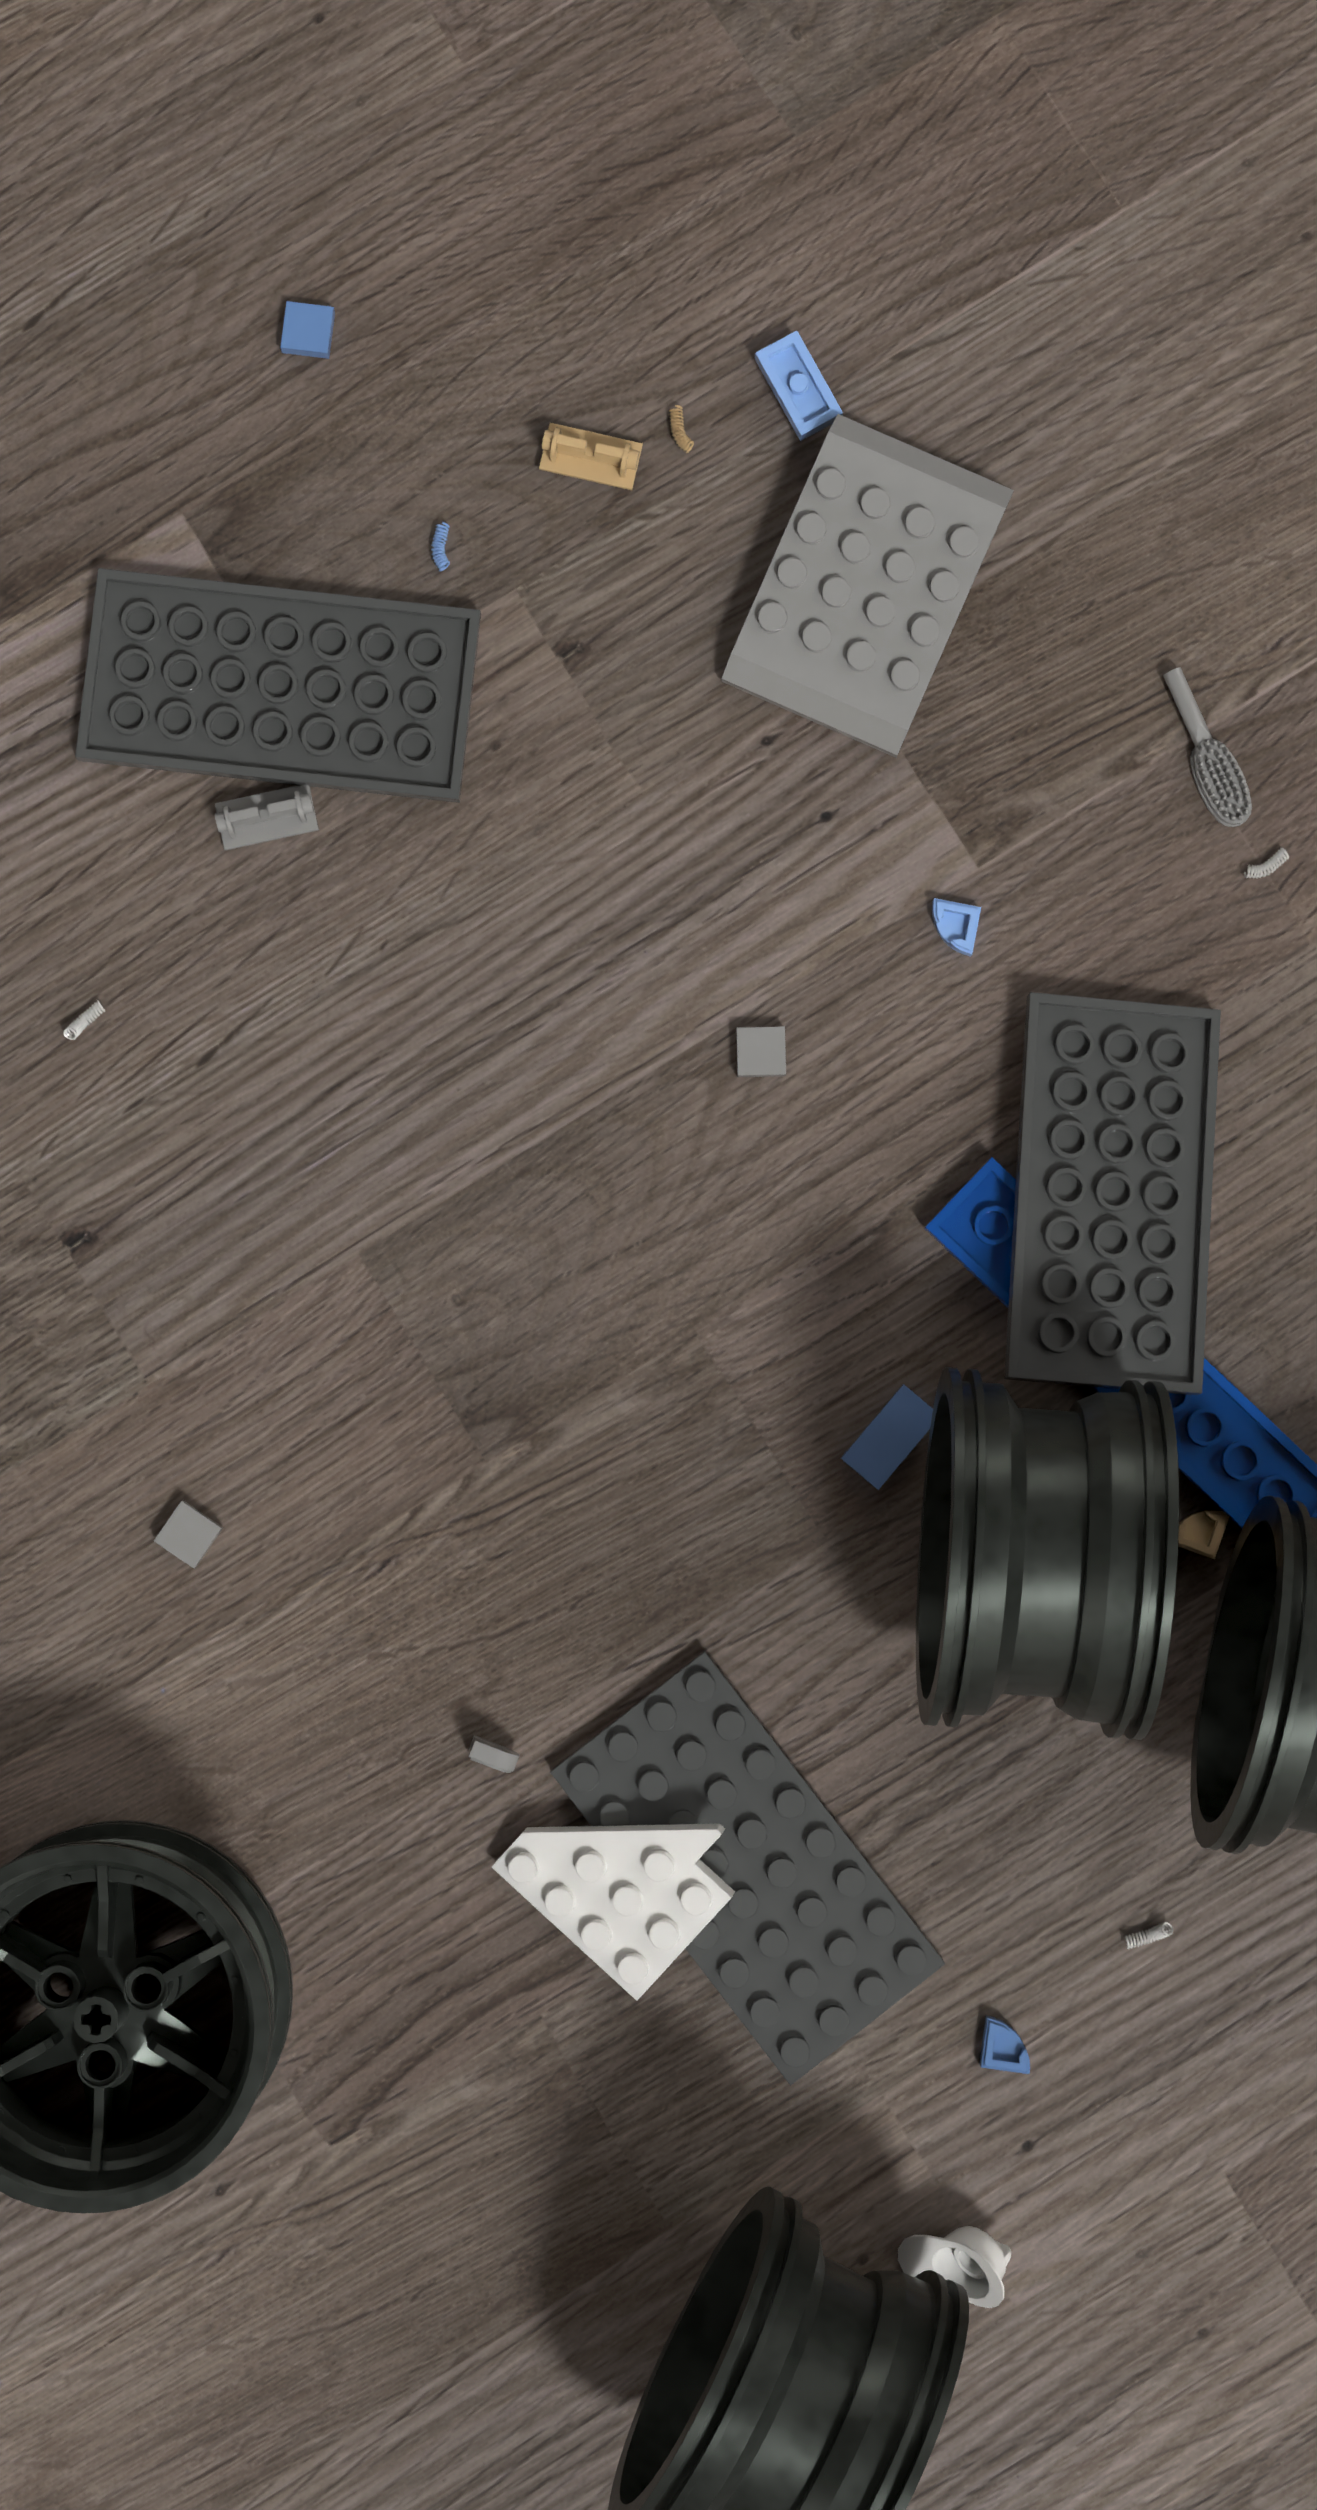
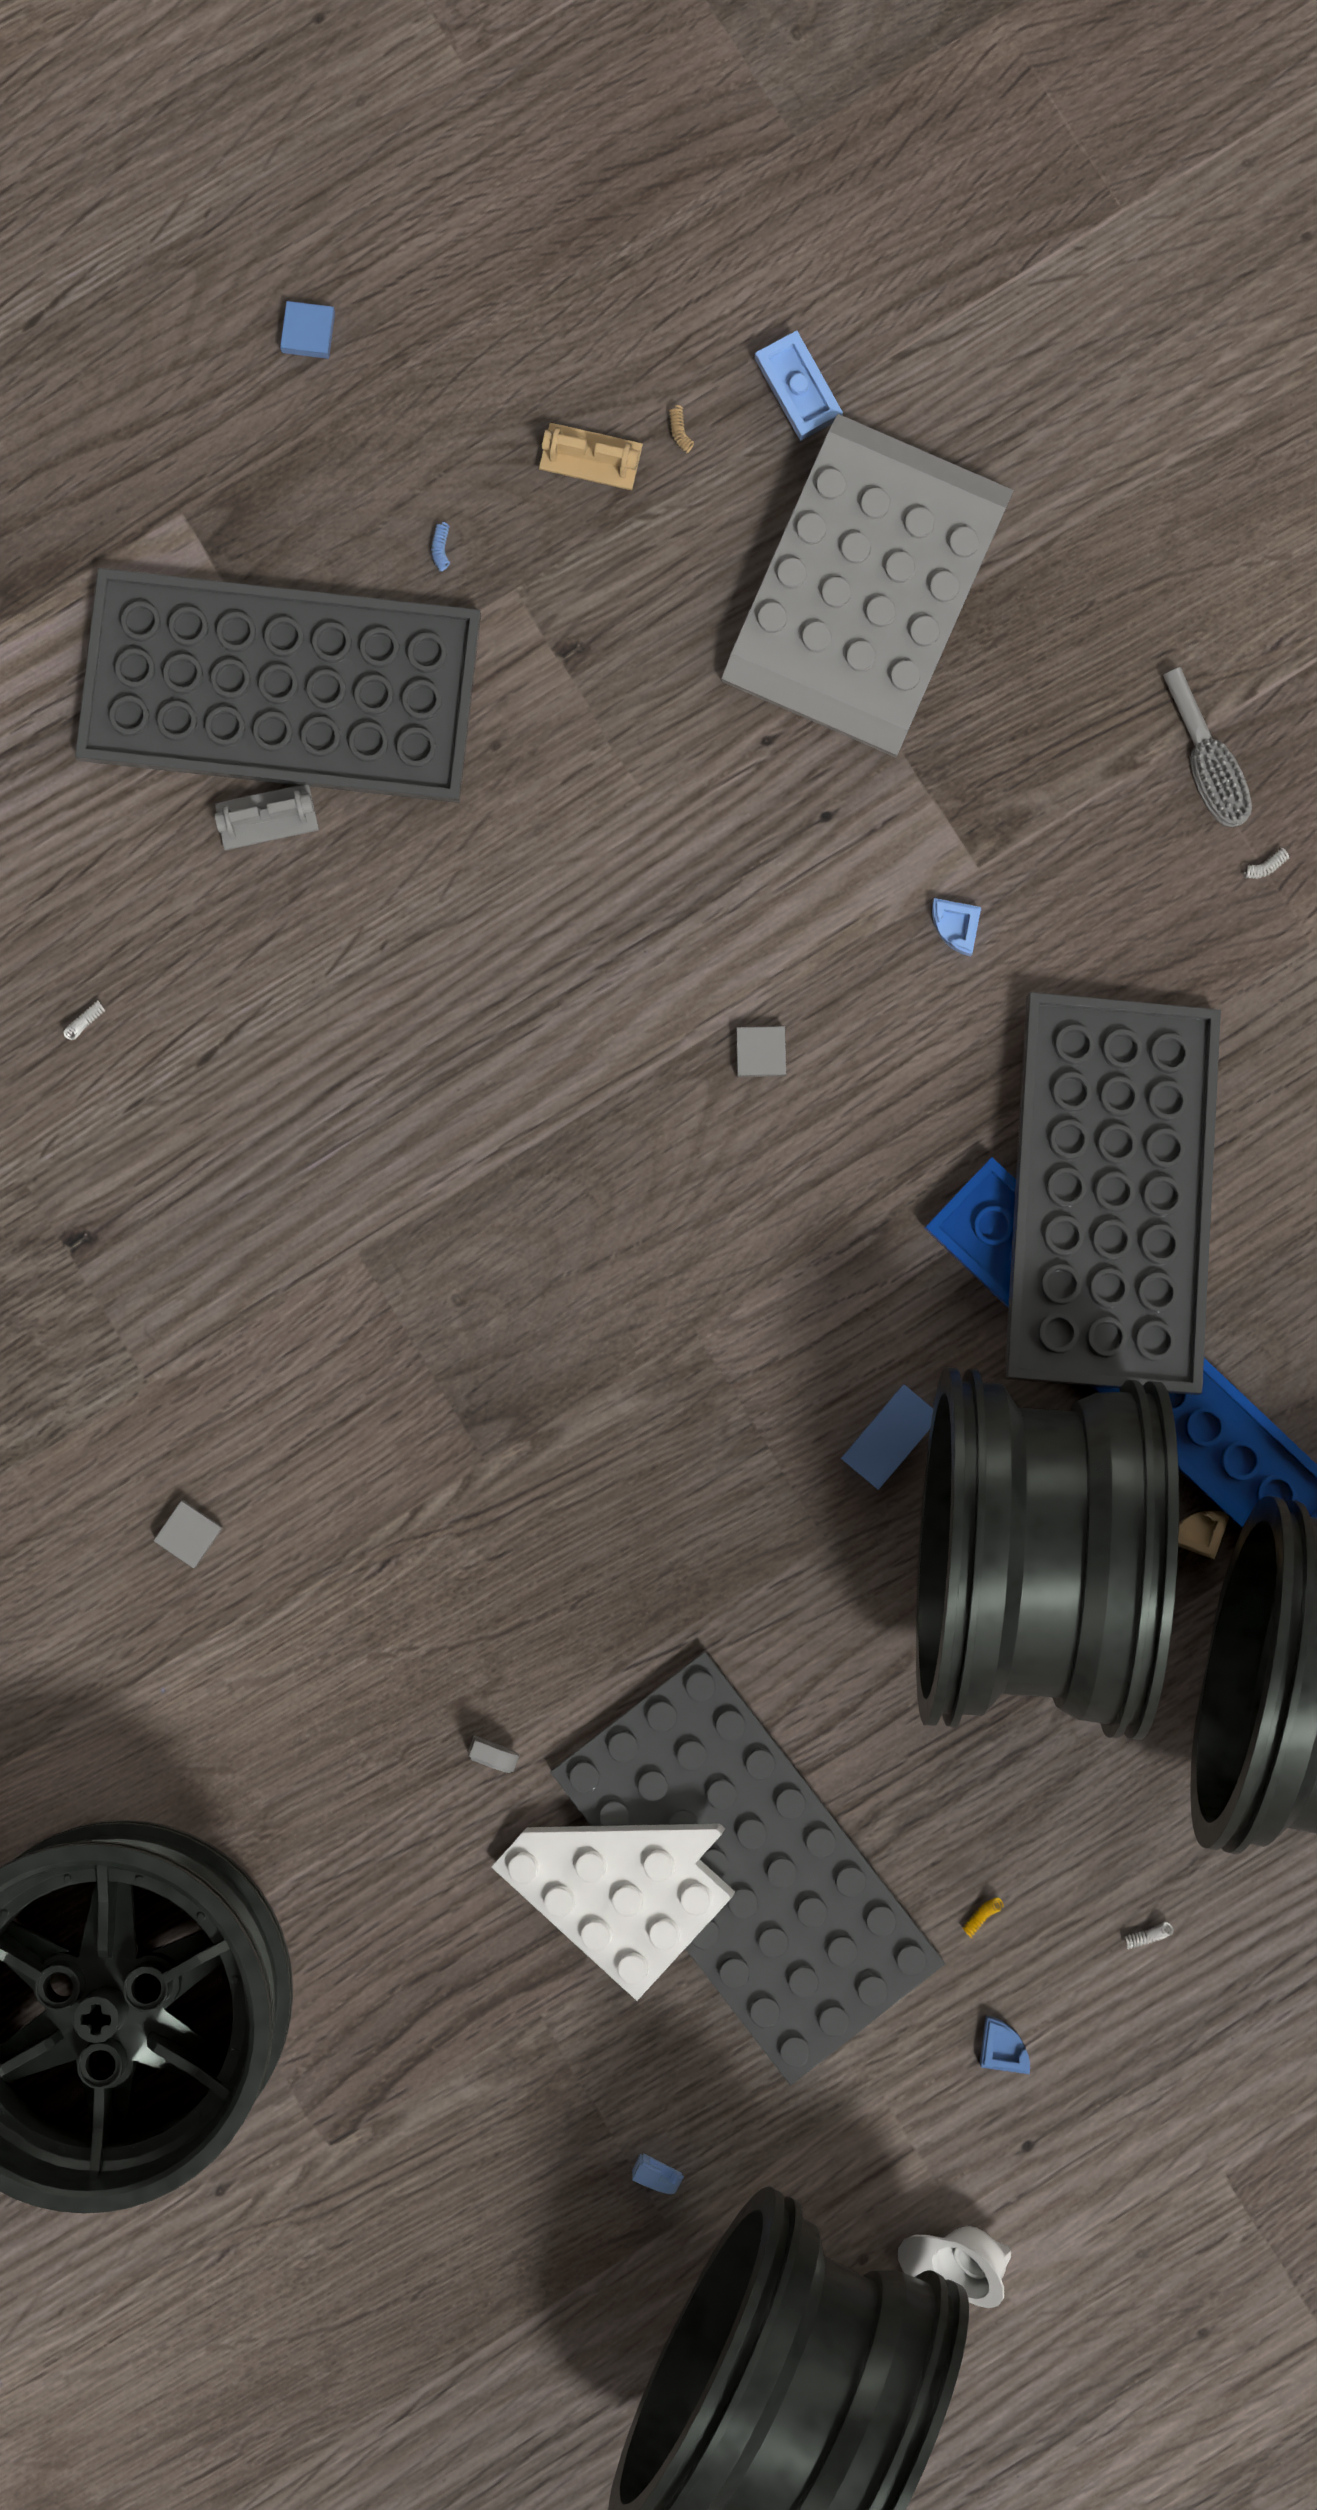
none -> light blue tile [632,2153,684,2194]
none -> yellow leg [962,1897,1004,1938]

